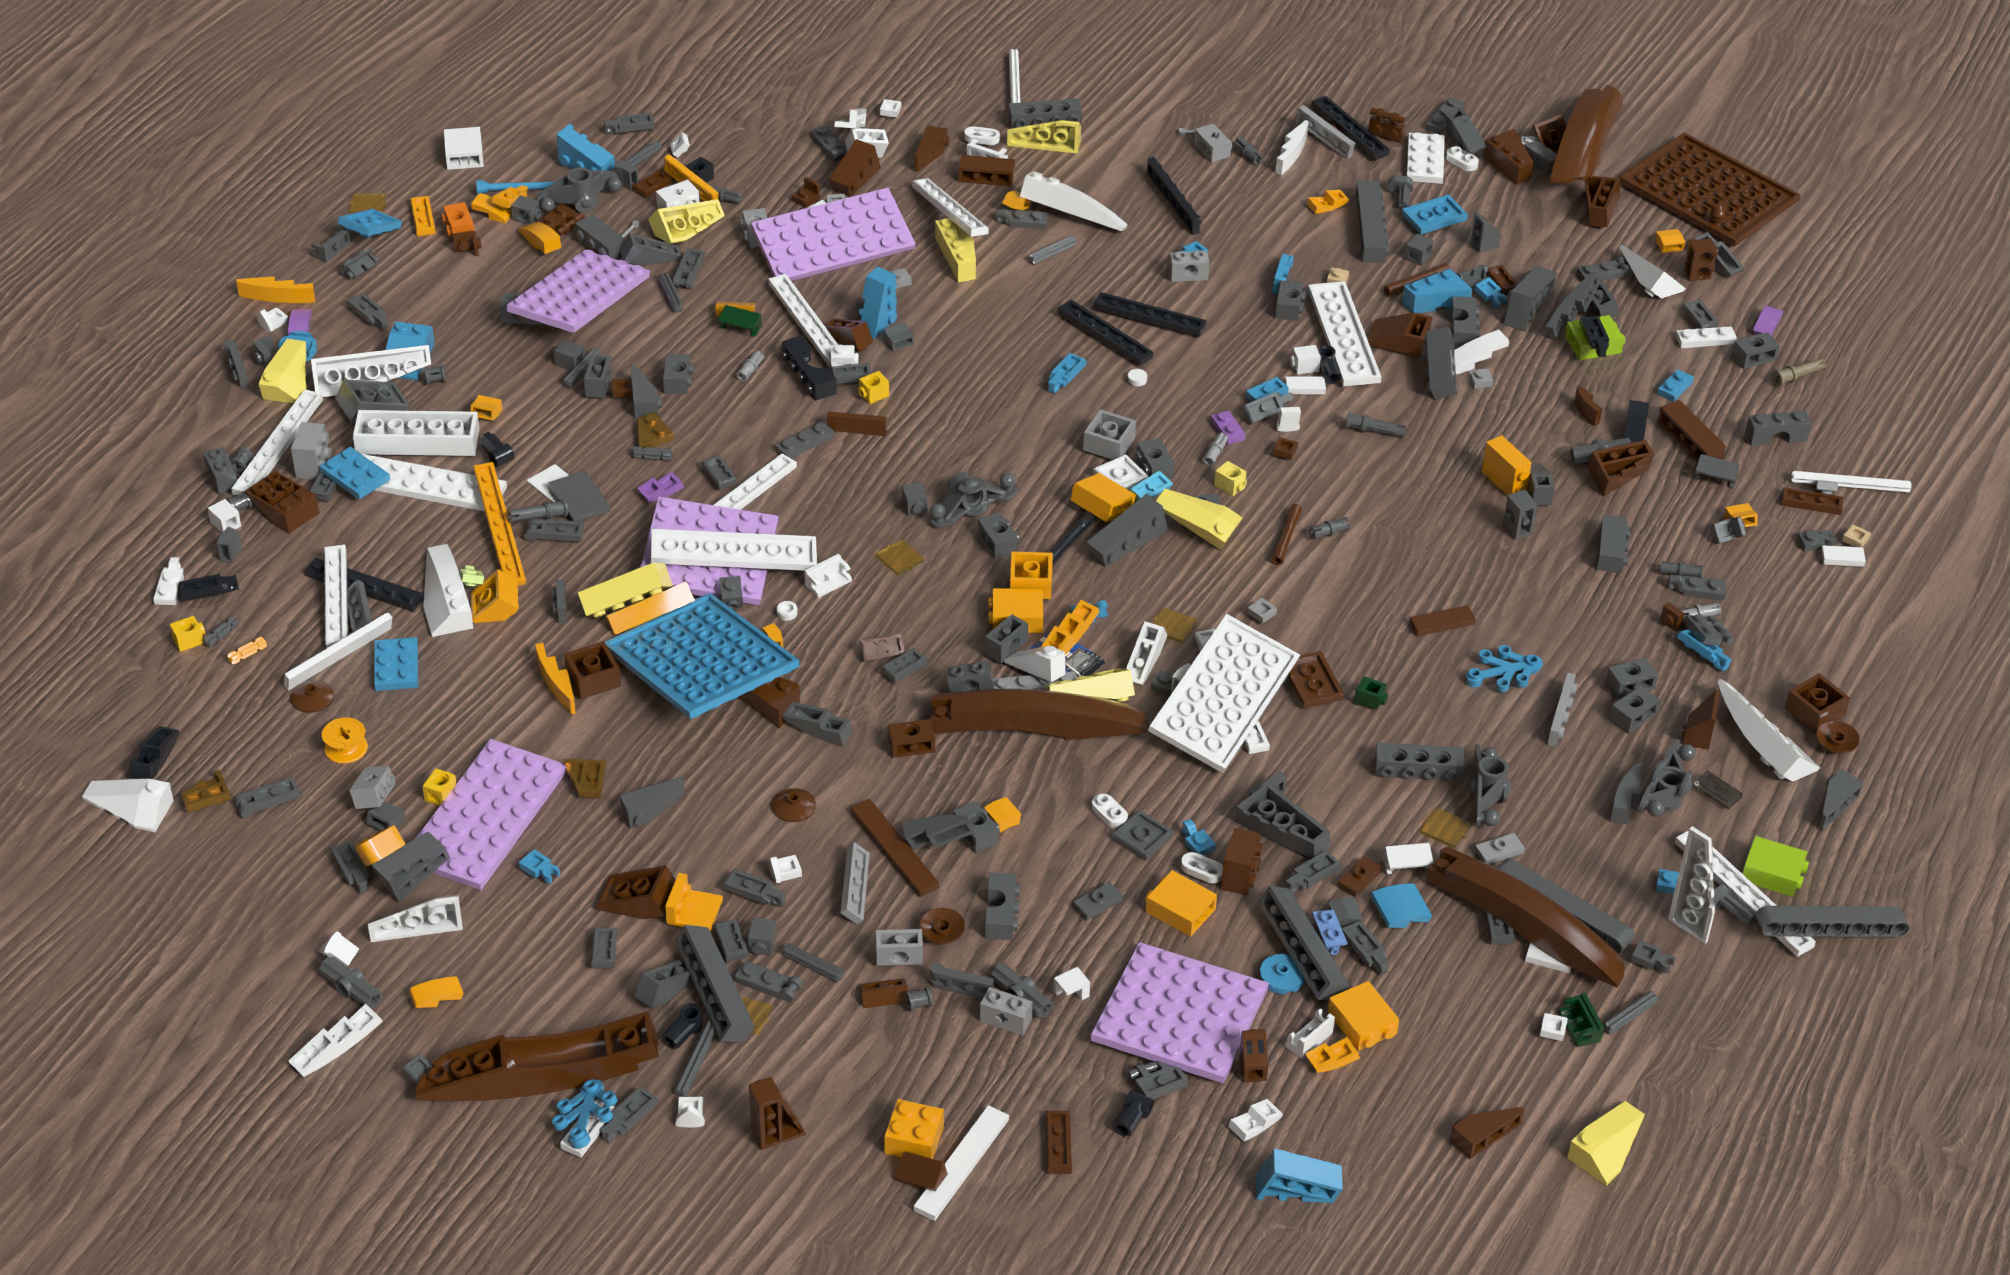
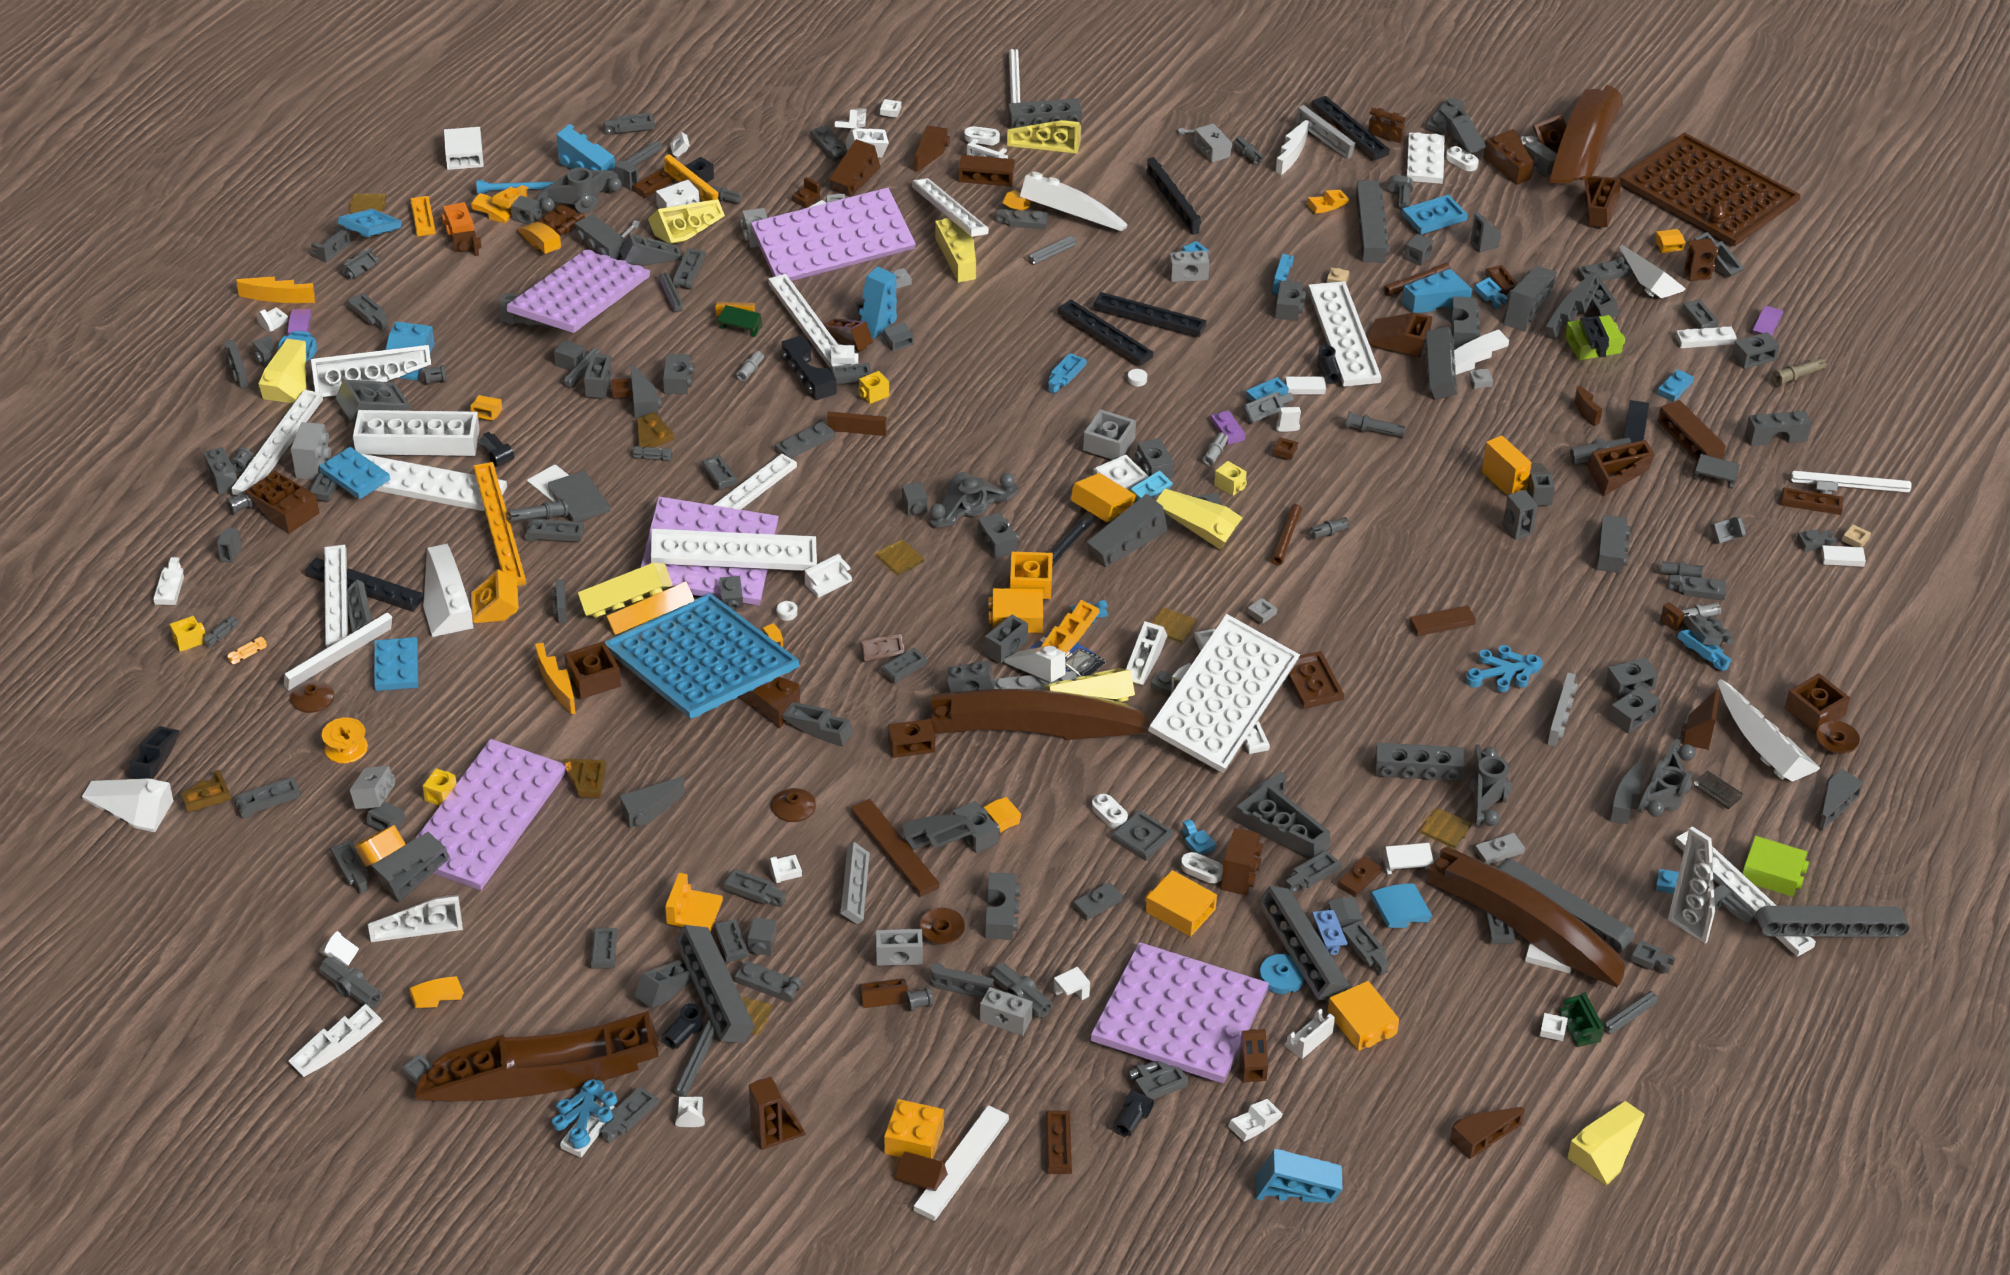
black hinge [178,574,239,602] -> none
white brick [208,499,241,533] -> none
yellowish green plate [460,565,484,586] -> none
dark azure plate [519,849,560,884] -> none
reddish brown slope [595,865,676,919] -> none
medium lavender slope [637,471,684,502] -> none
dark grey axle [783,943,844,981] -> none
white brick [1290,345,1321,374] -> none
light orange slope [1305,1037,1360,1073] -> none
dark green brick [1354,676,1389,710] -> none
dark grey hinge [1457,265,1488,288] -> none
light orange piece [1724,503,1758,527] -> none

